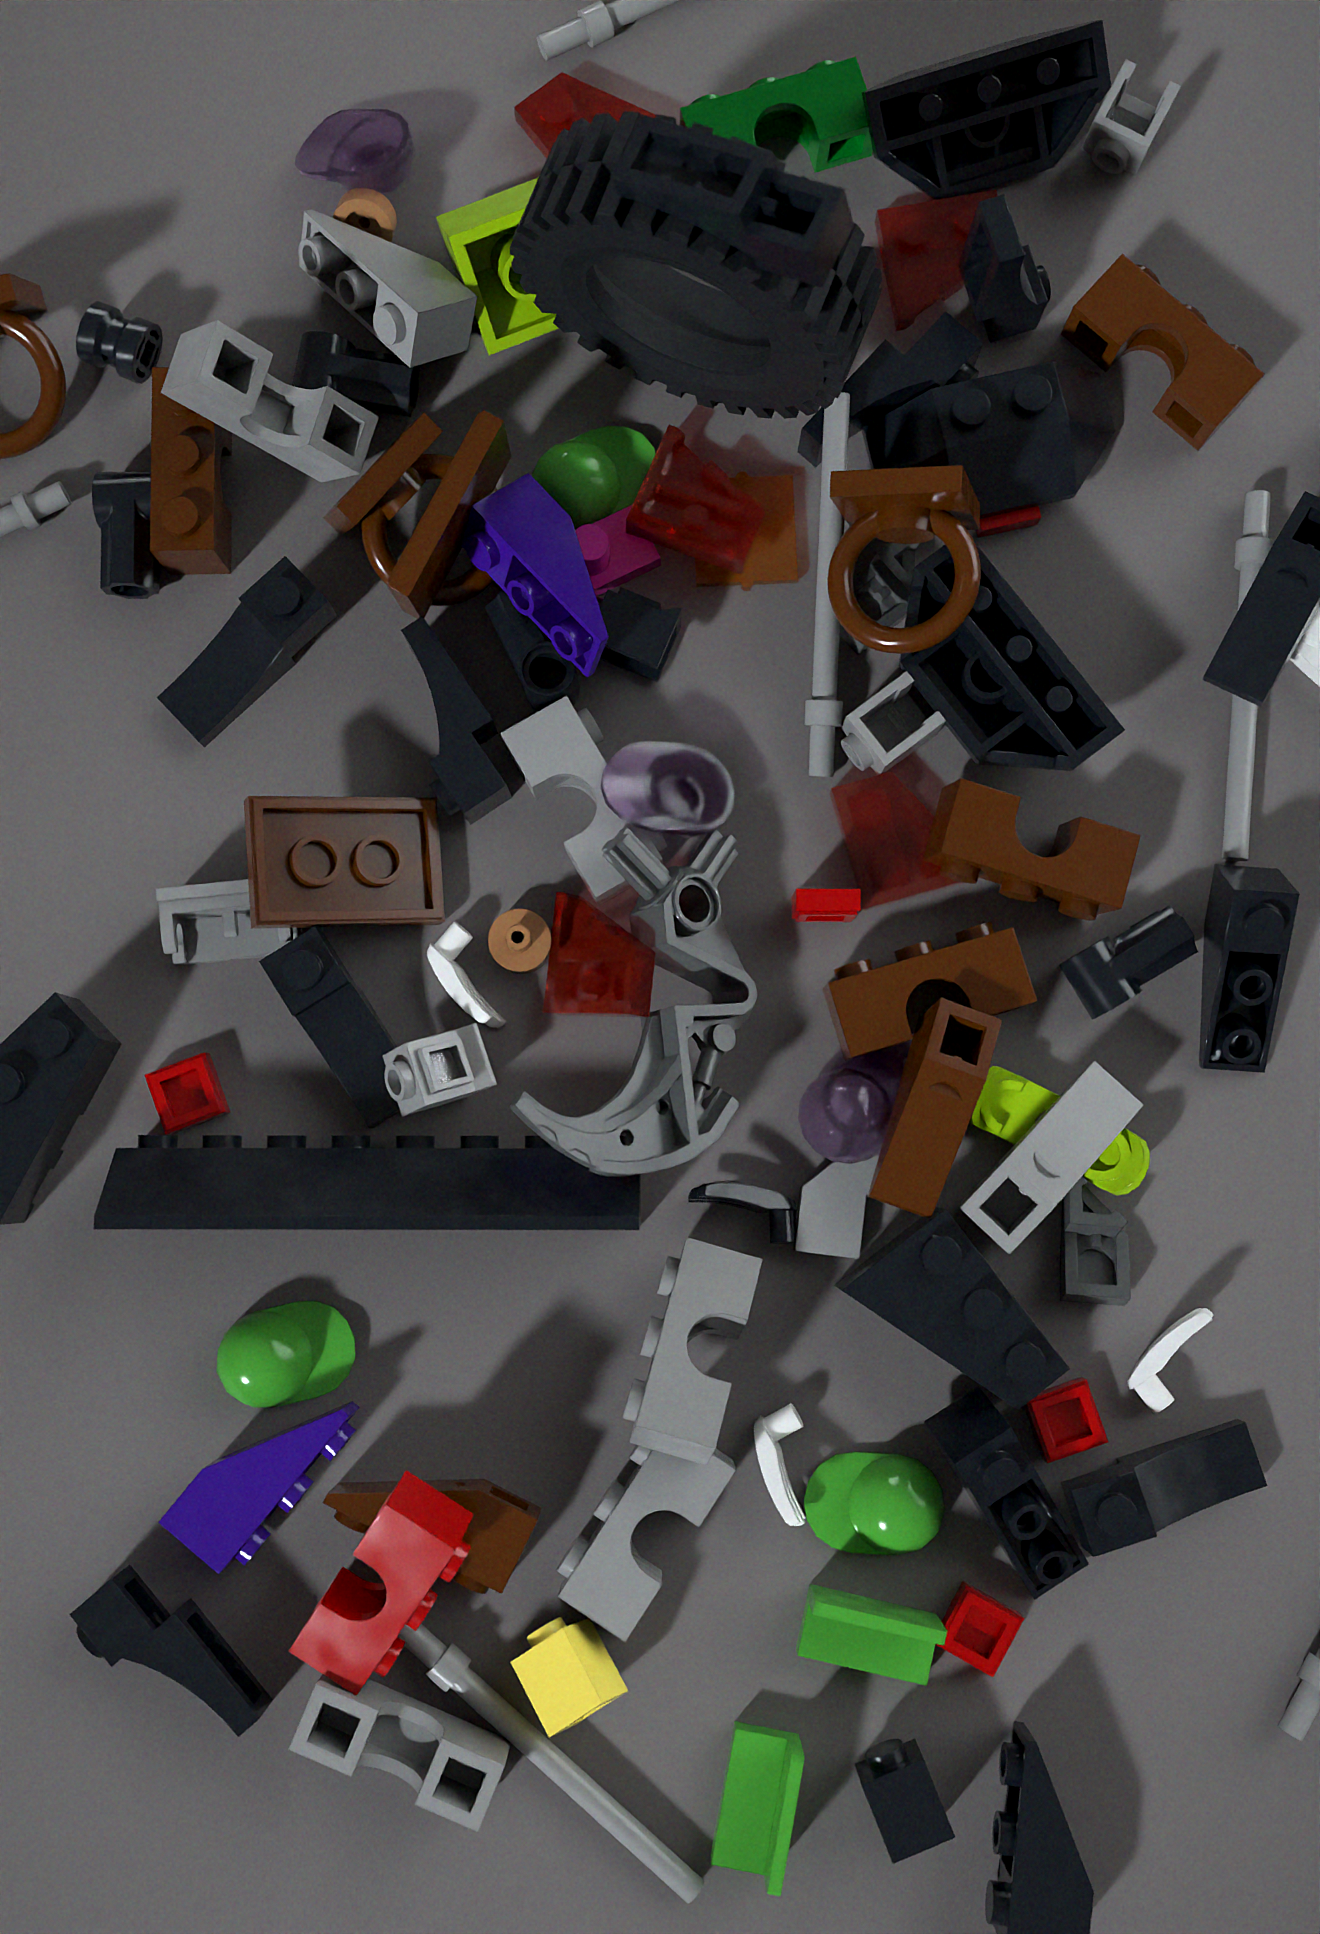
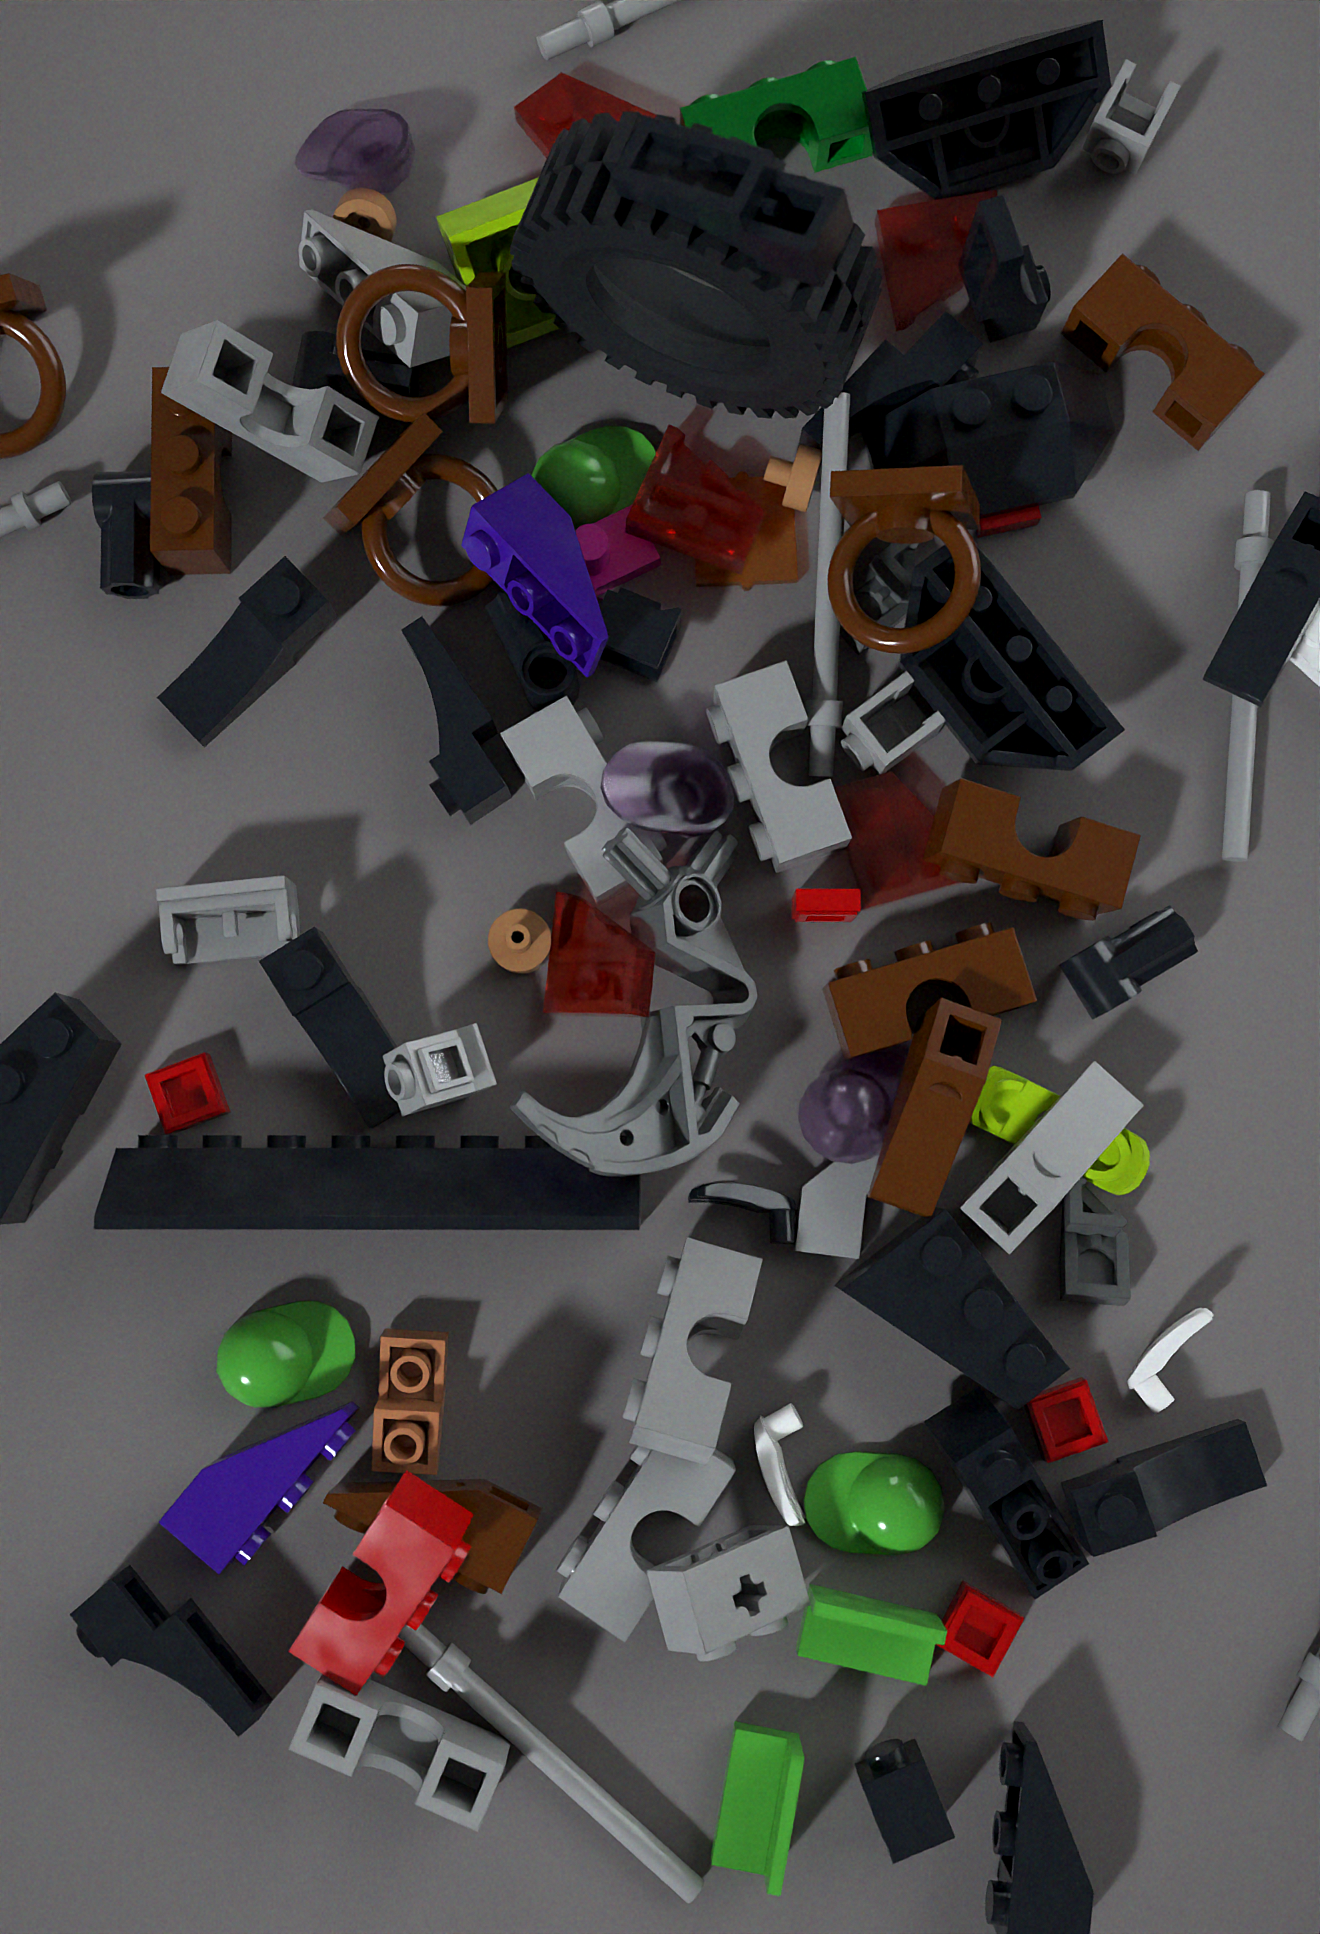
black wheel [76,301,163,384] -> none
reddish brown tile [244,796,445,929] -> none
reddish brown tile [386,410,512,619] -> none
white piece [427,921,506,1028] -> none
light yellow brick [511,1617,628,1737] -> none
black slope [1199,864,1300,1073] -> none
none -> reddish brown tile [336,264,508,424]
none -> nougat slope [371,1328,449,1475]
none -> light grey brick [646,1525,811,1661]
none -> light grey arch [706,660,852,873]
none -> medium nougat tile [764,444,822,512]

